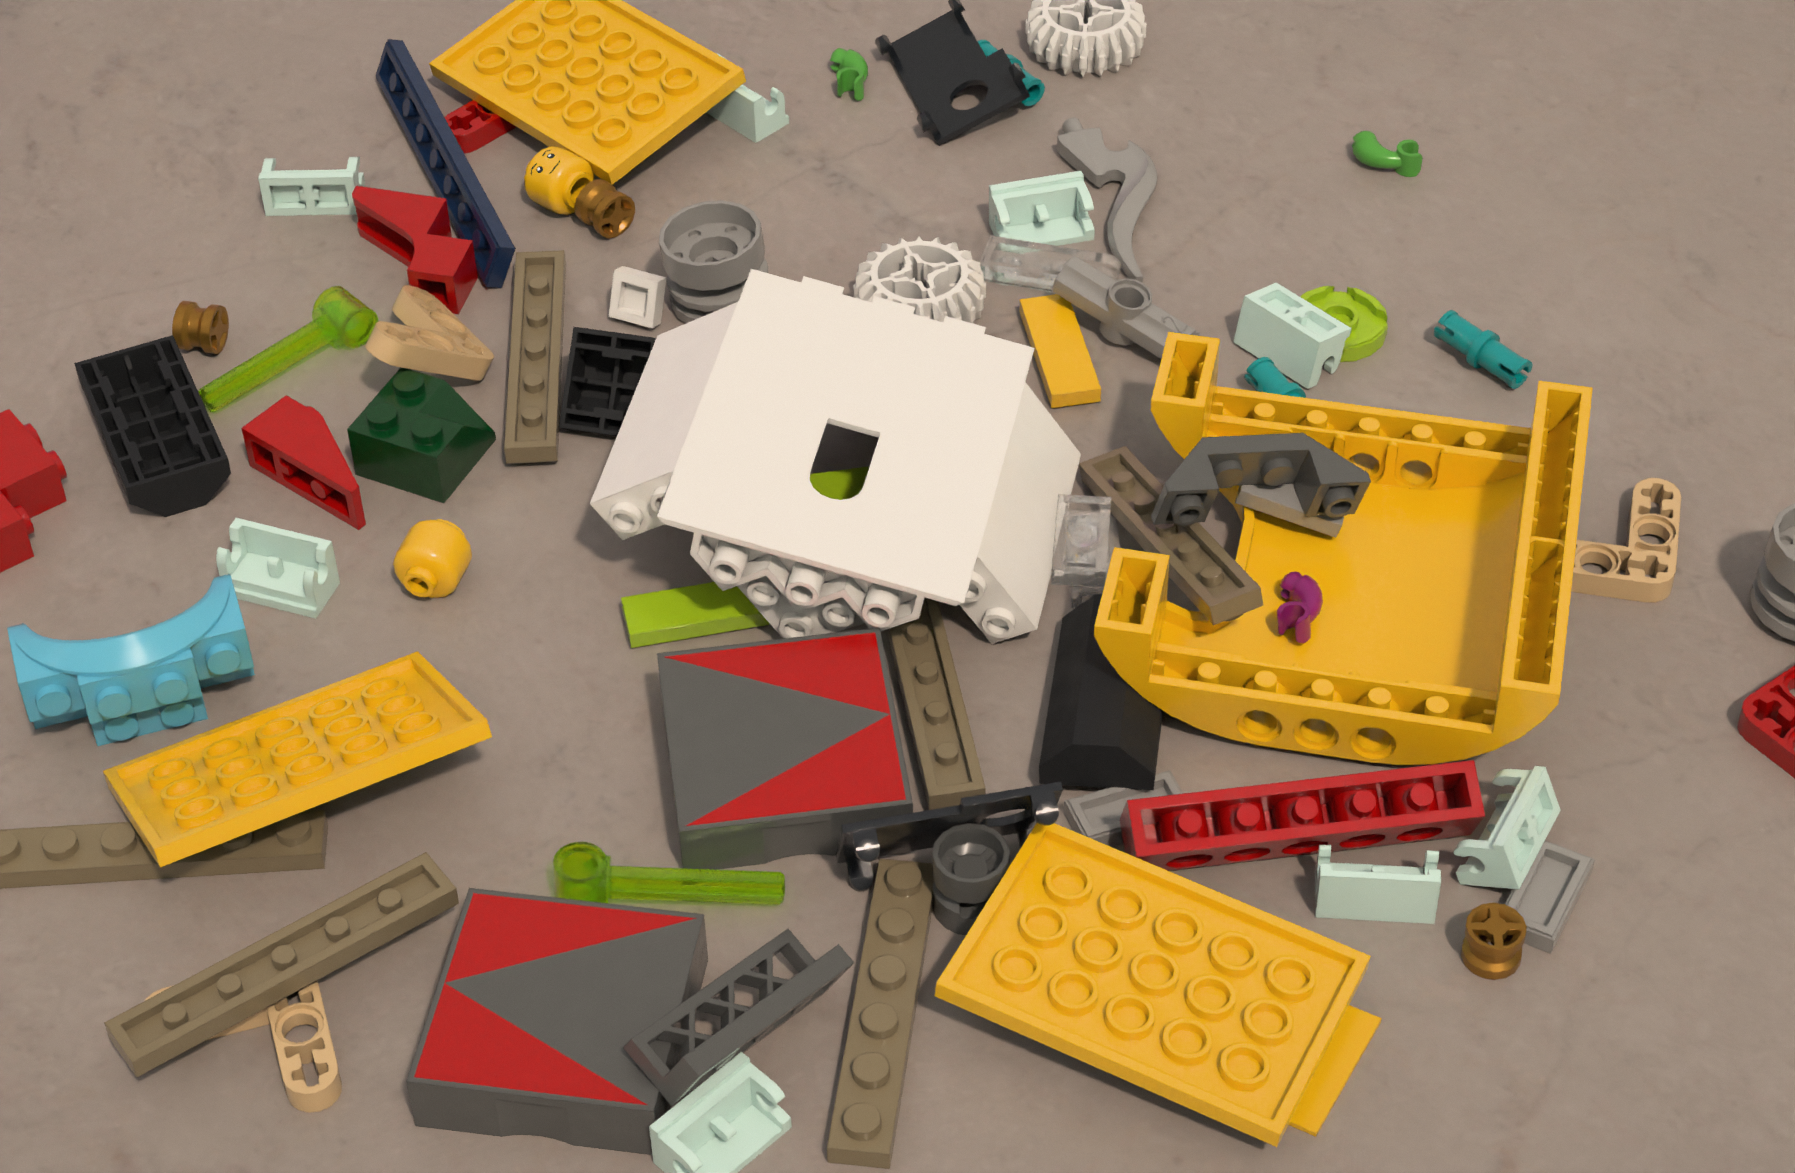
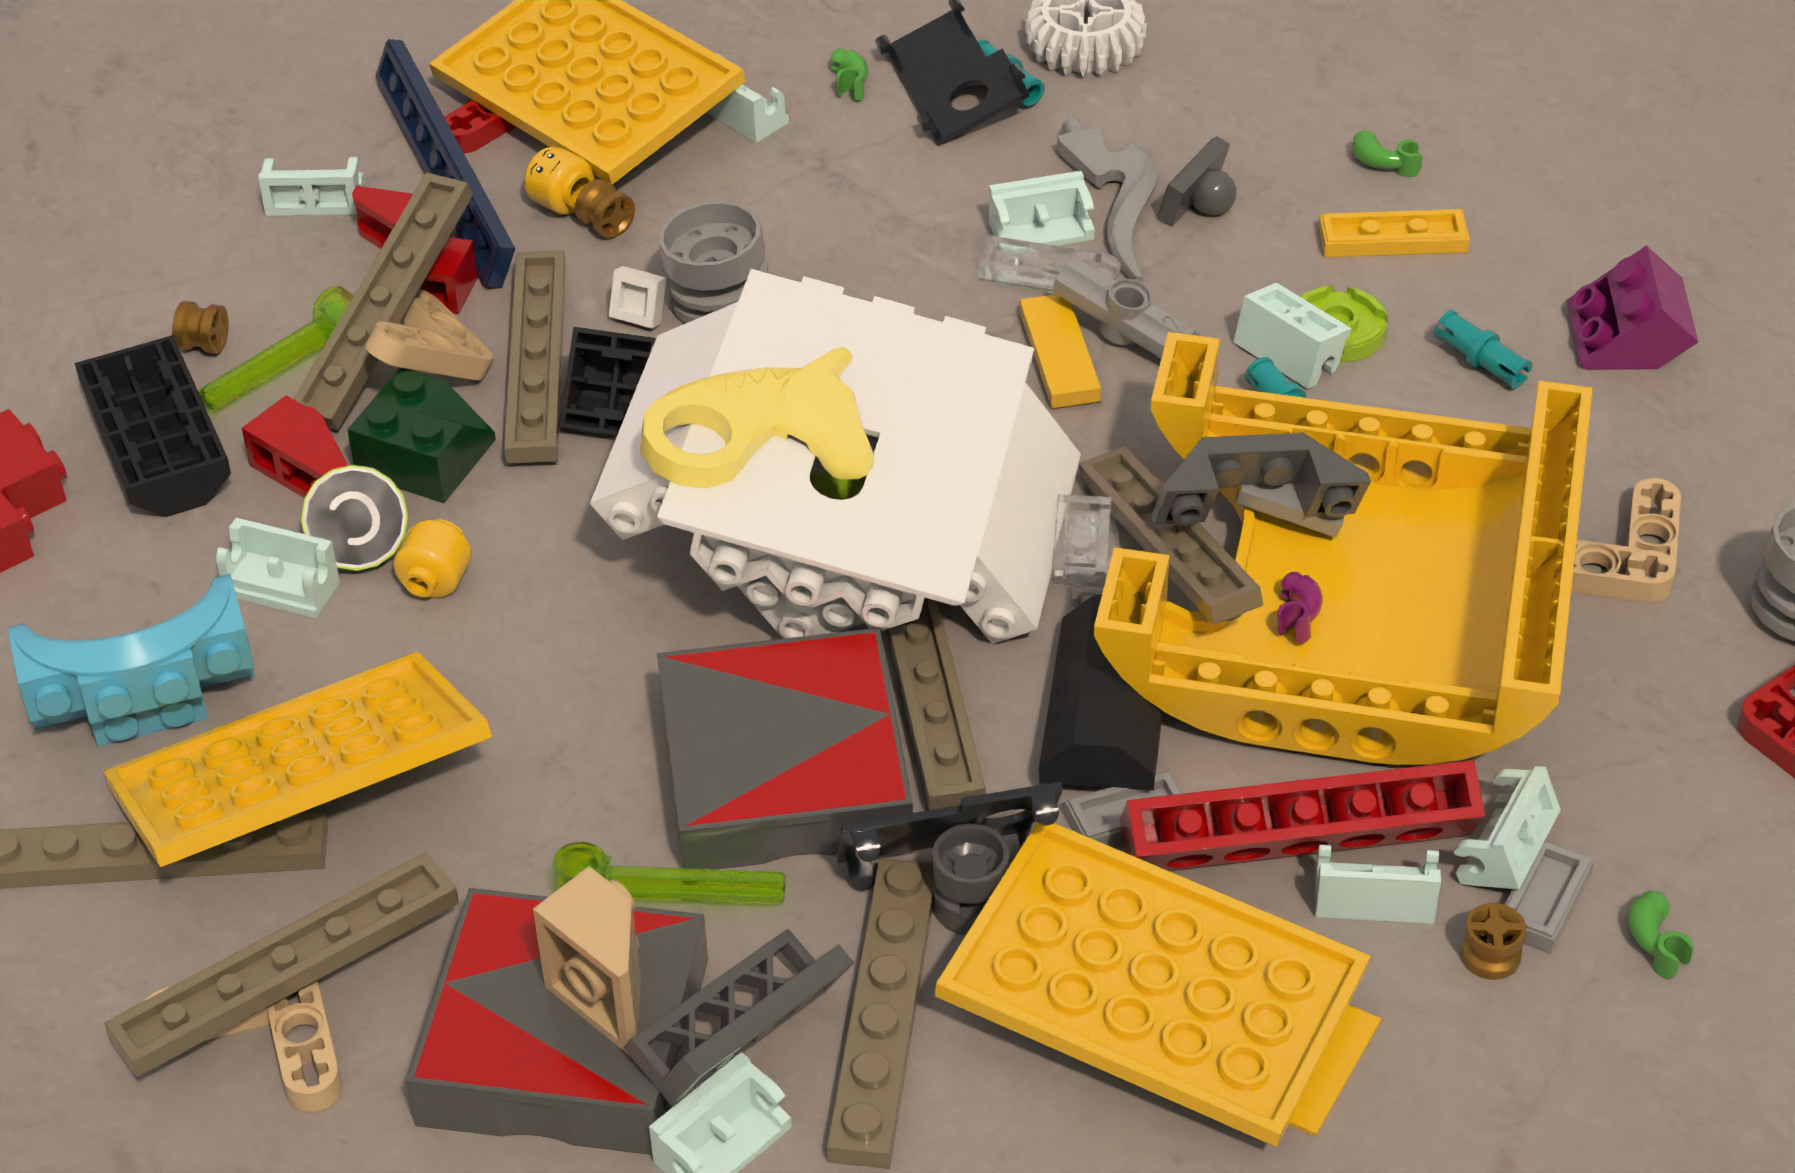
lime tile [621,582,771,648] -> none
white gear [853,236,986,323] -> none
none -> dark tan plate [294,172,473,430]
none -> tile [300,465,408,572]
none -> tan slope [533,866,641,1055]
none -> light yellow animal [640,346,874,488]
none -> dark grey tile [1158,136,1237,227]
none -> yellow tile [1318,209,1470,257]
none -> magenta slope [1567,245,1698,370]
none -> bright green arm [1628,890,1693,979]

